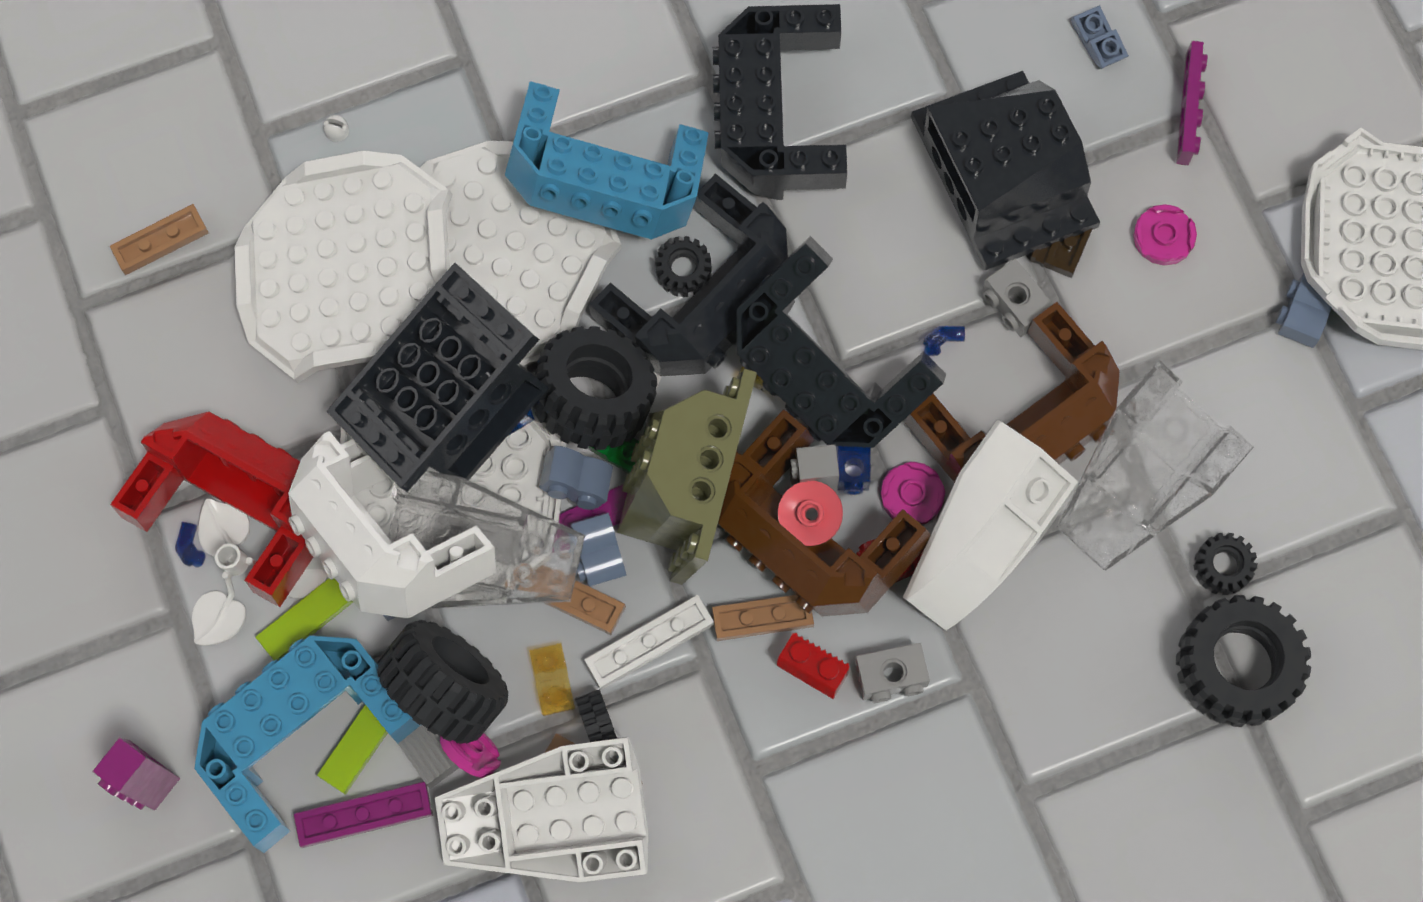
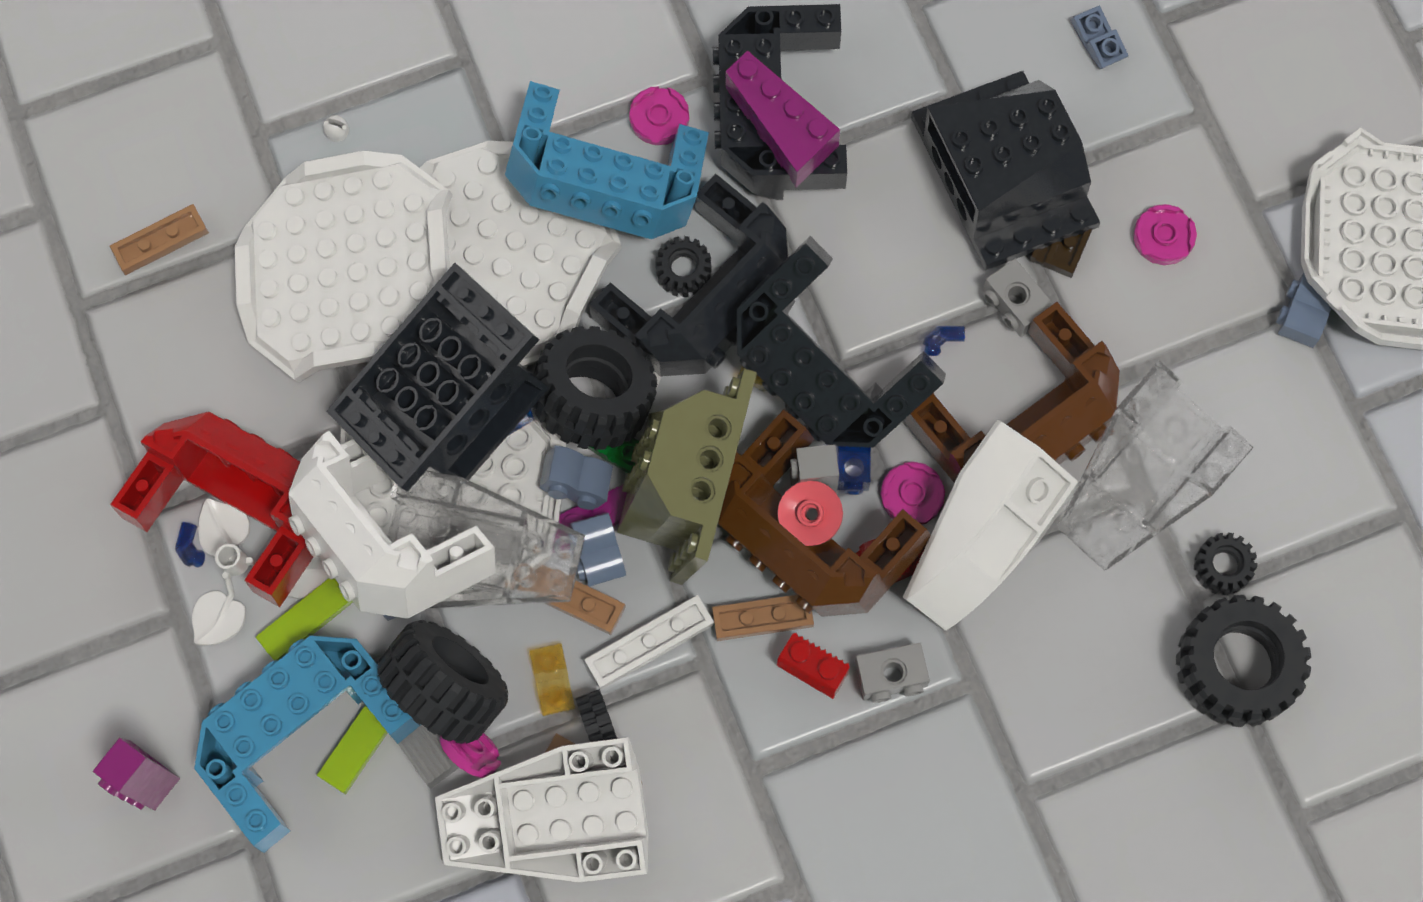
magenta plate [294,782,433,848] -> none
magenta plate [1176,41,1208,166] -> none
none -> dark pink tile [629,86,689,145]
none -> magenta wedge [726,51,841,188]

